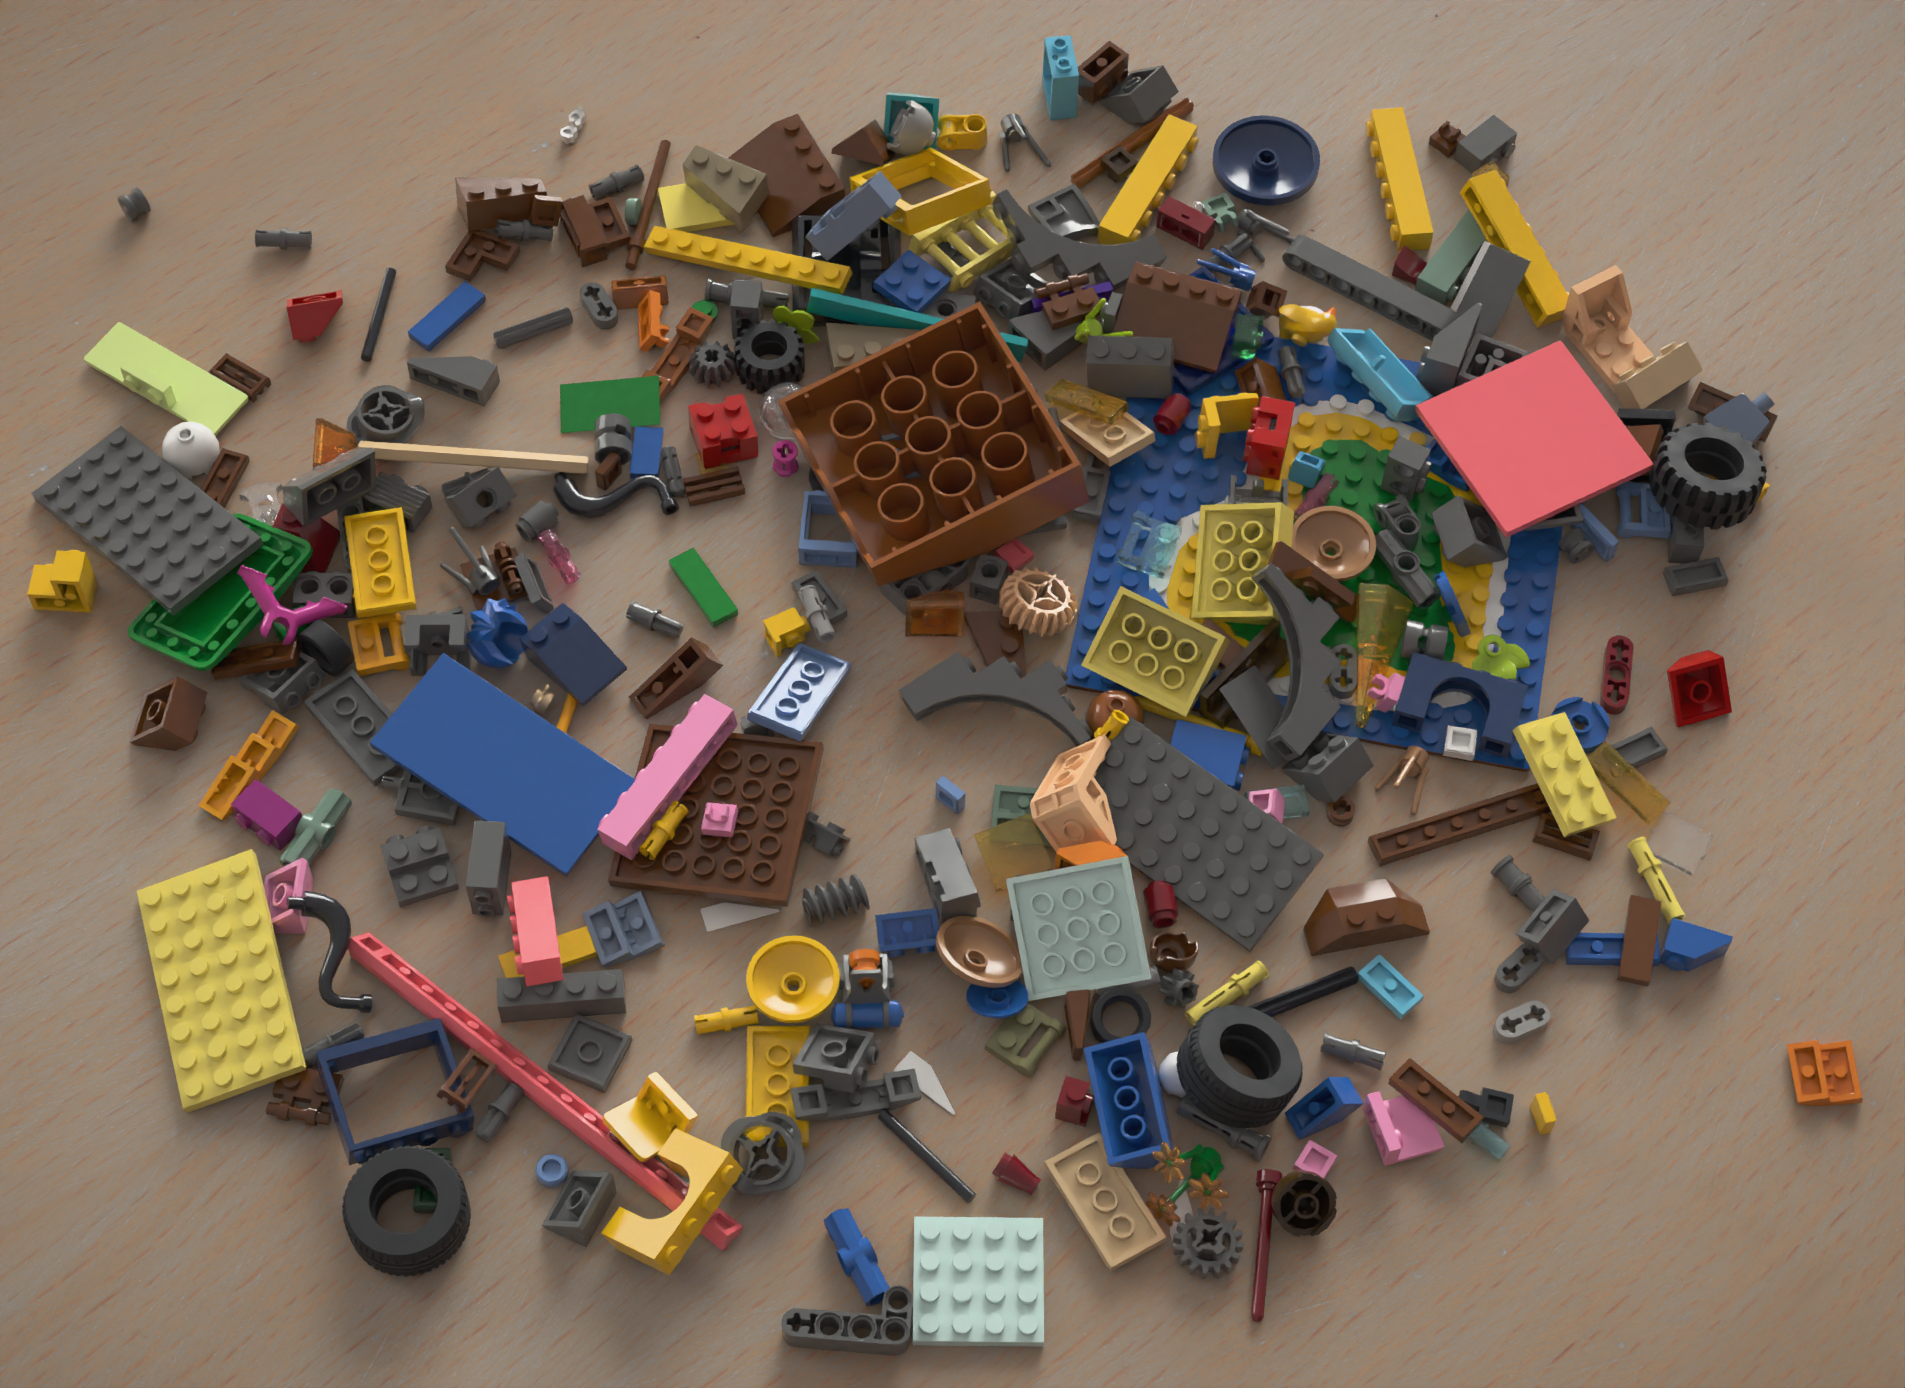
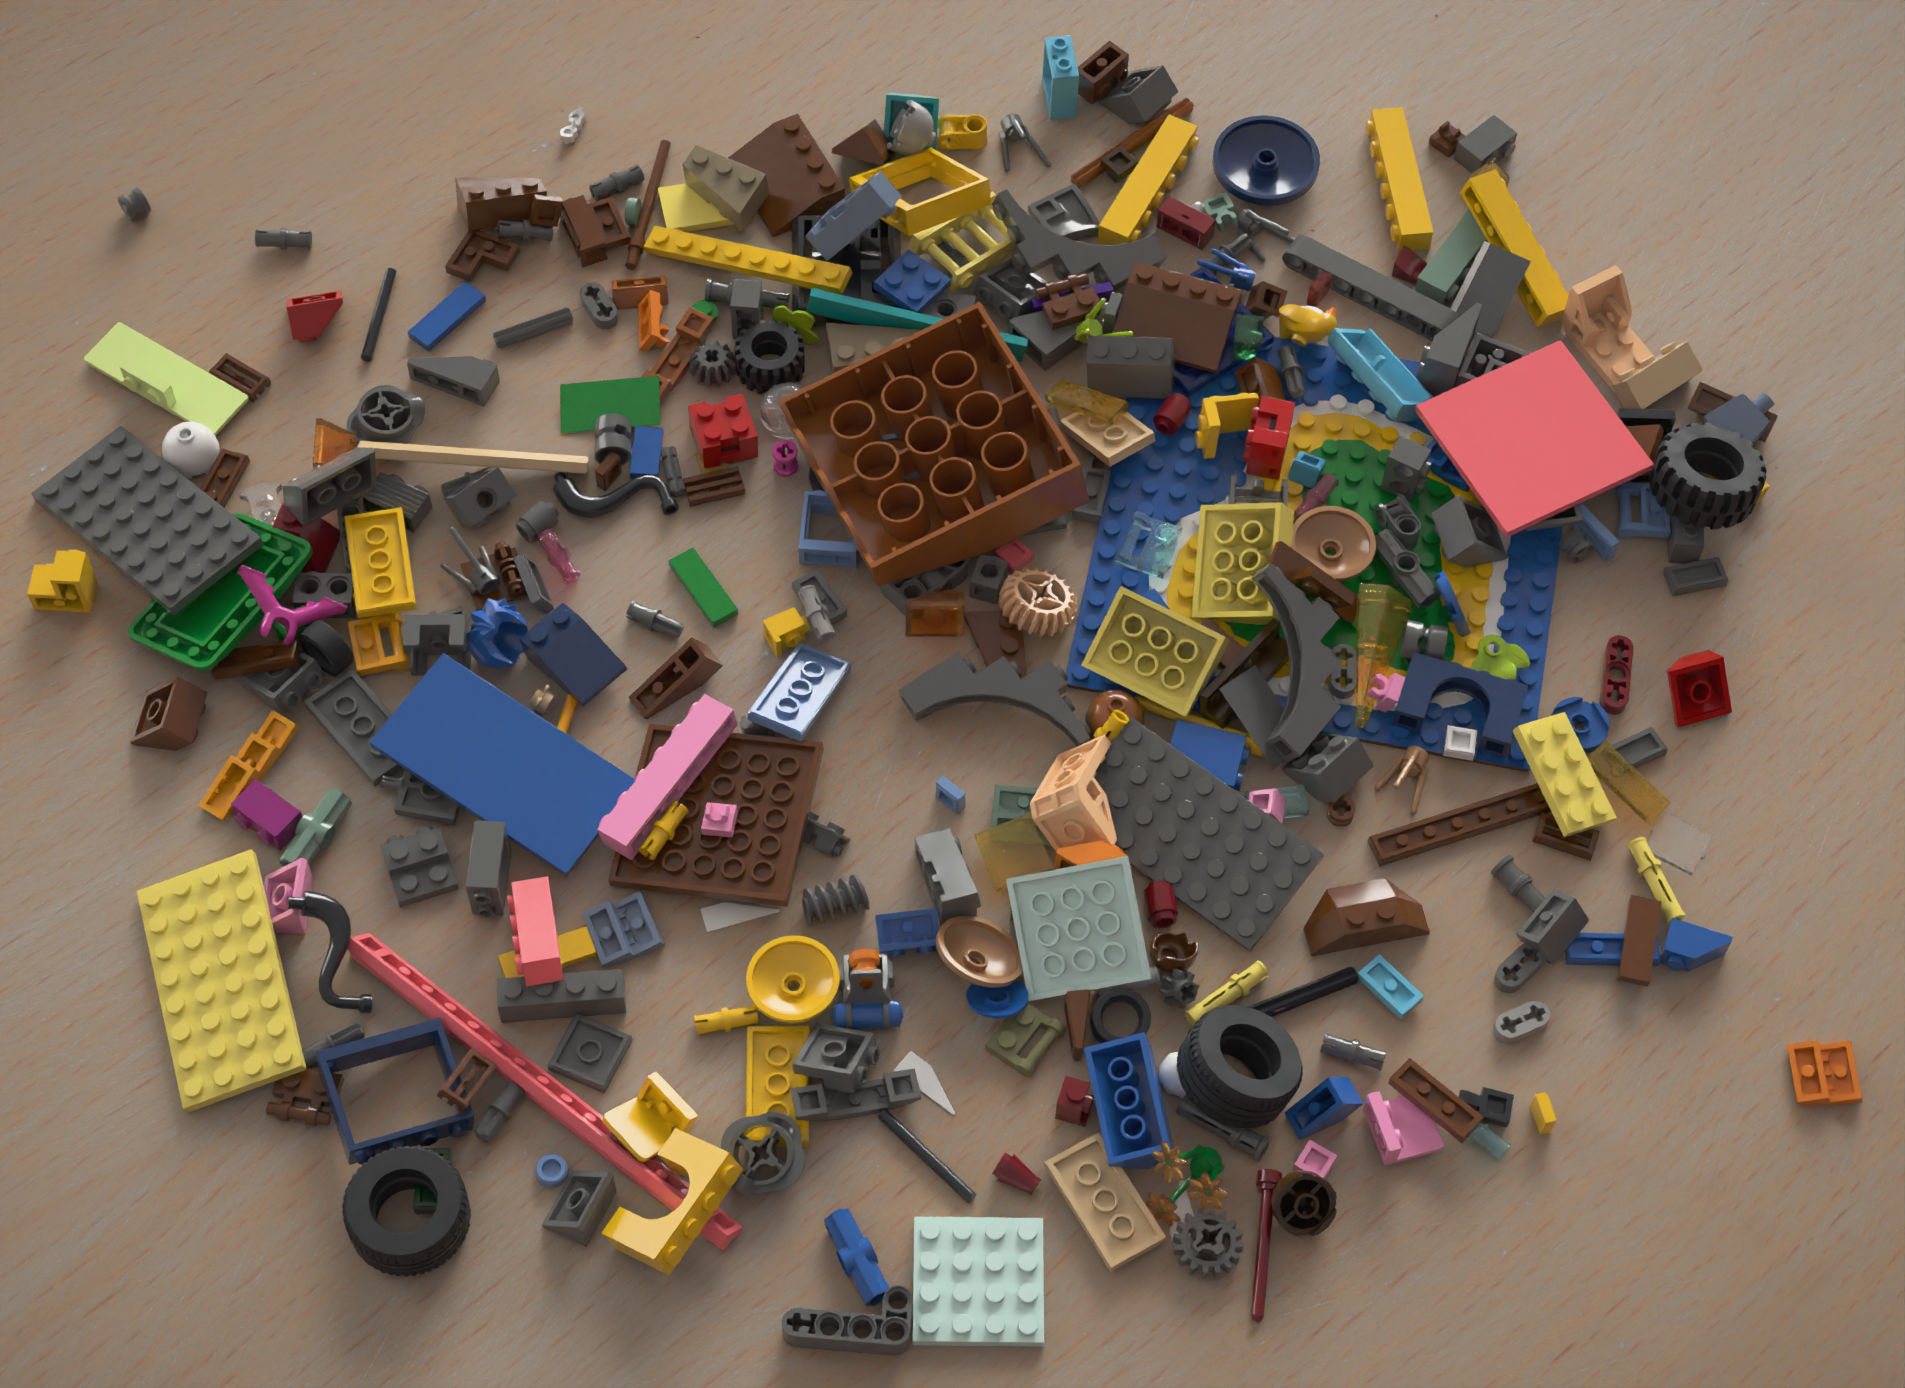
none -> clear red tile [1307,270,1332,307]

